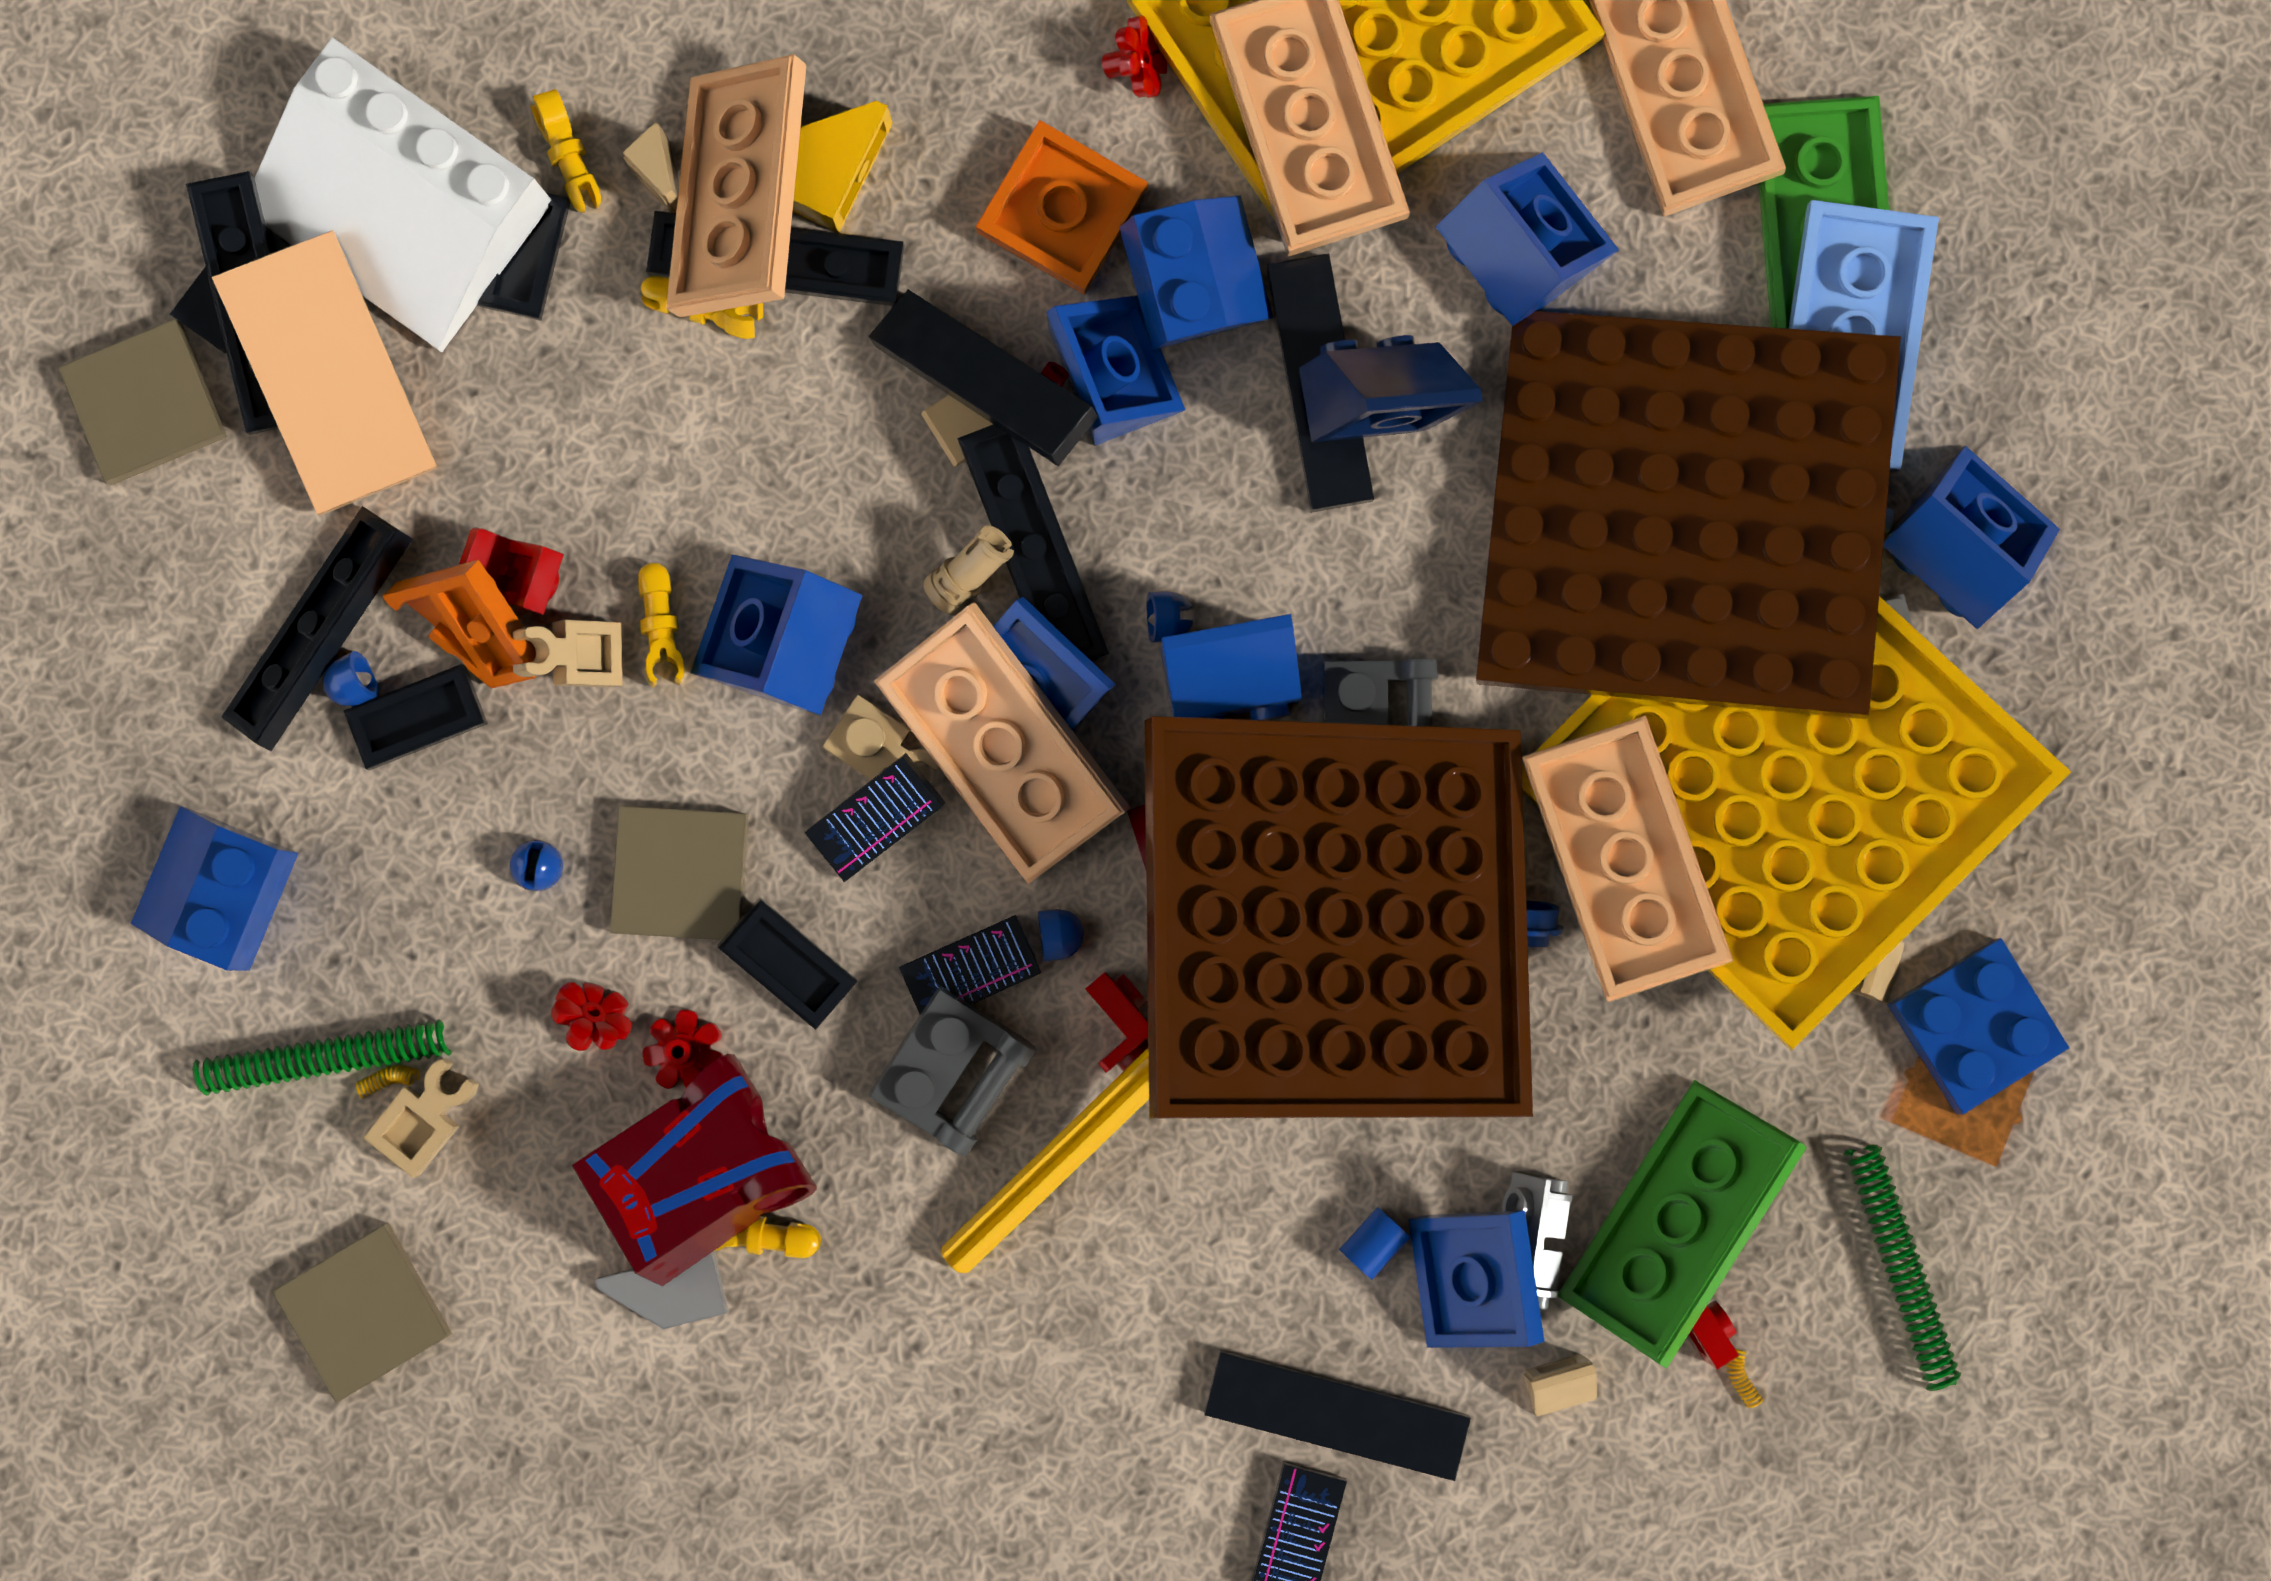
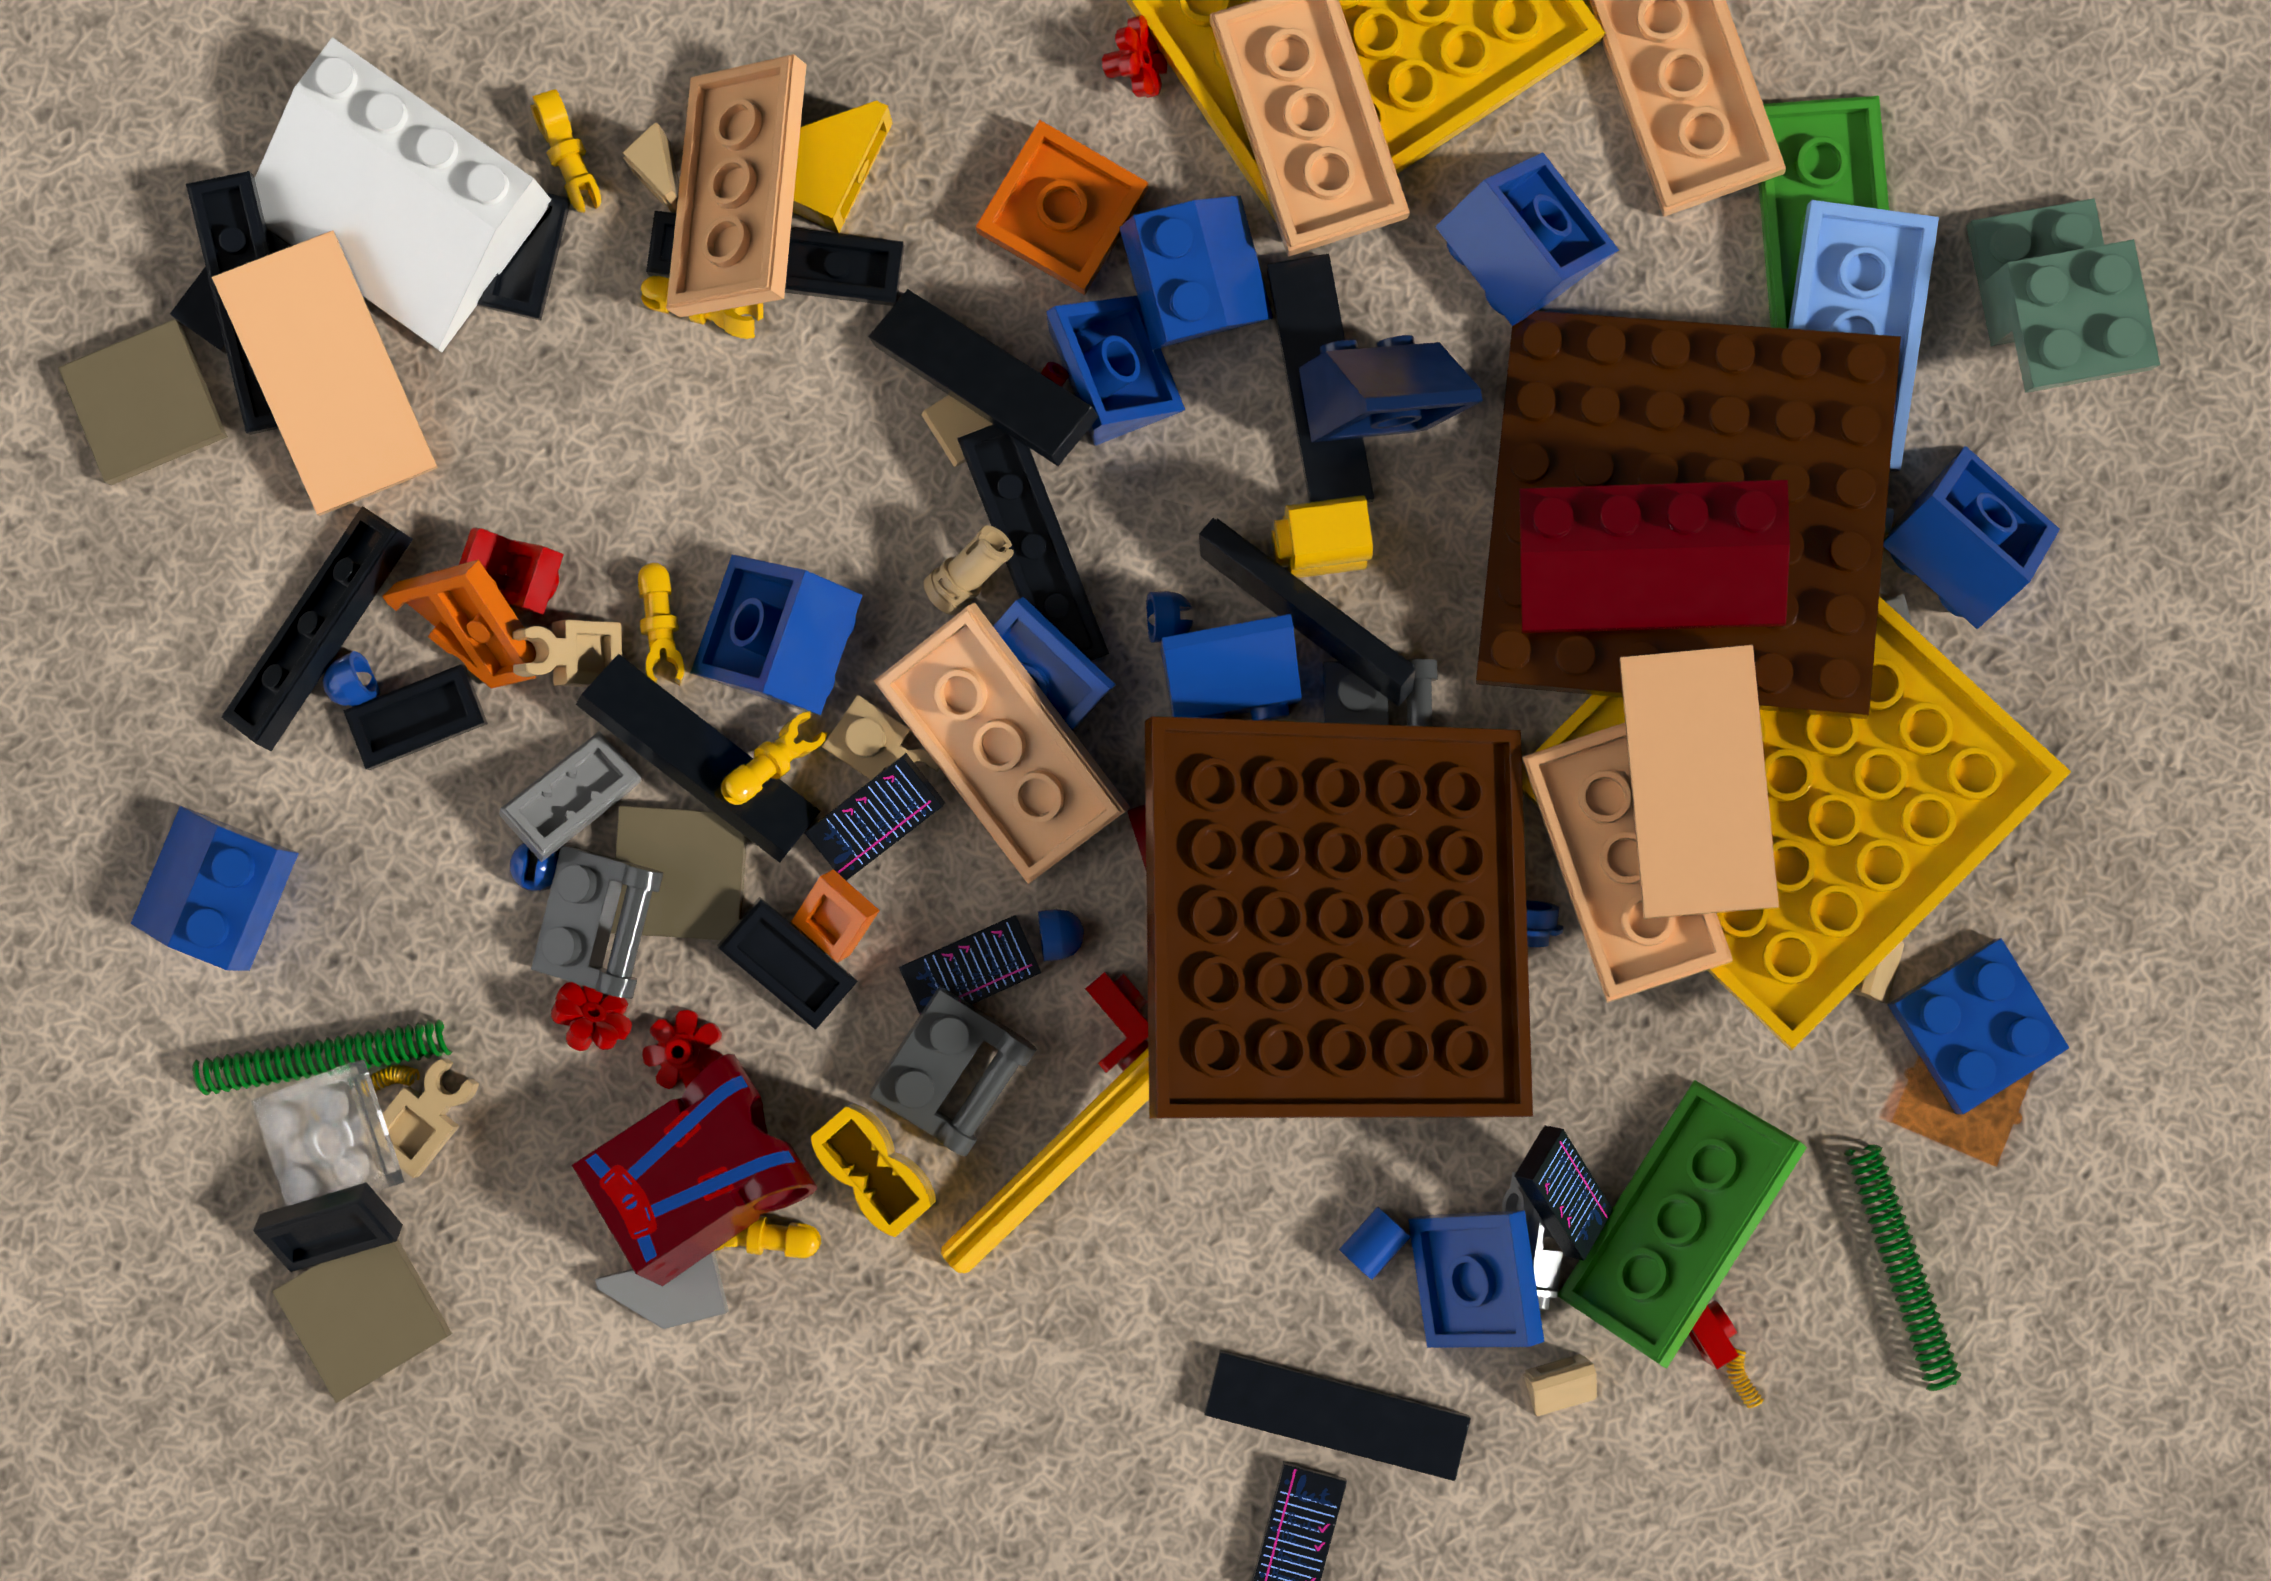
none -> clear plate [251,1059,405,1206]
none -> black tile [253,1182,403,1272]
none -> light grey plate [499,731,641,862]
none -> dark grey plate [531,846,664,999]
none -> black tile [576,654,821,863]
none -> yellow piece [721,712,827,805]
none -> orange plate [791,869,880,963]
none -> yellow brick [811,1103,936,1237]
none -> black tile [1199,518,1416,707]
none -> yellow brick [1271,495,1373,578]
none -> black tile [1514,1125,1613,1261]
none -> dark red slope [1519,480,1790,633]
none -> light nougat tile [1619,645,1779,919]
none -> sand green bracket [1966,198,2160,393]

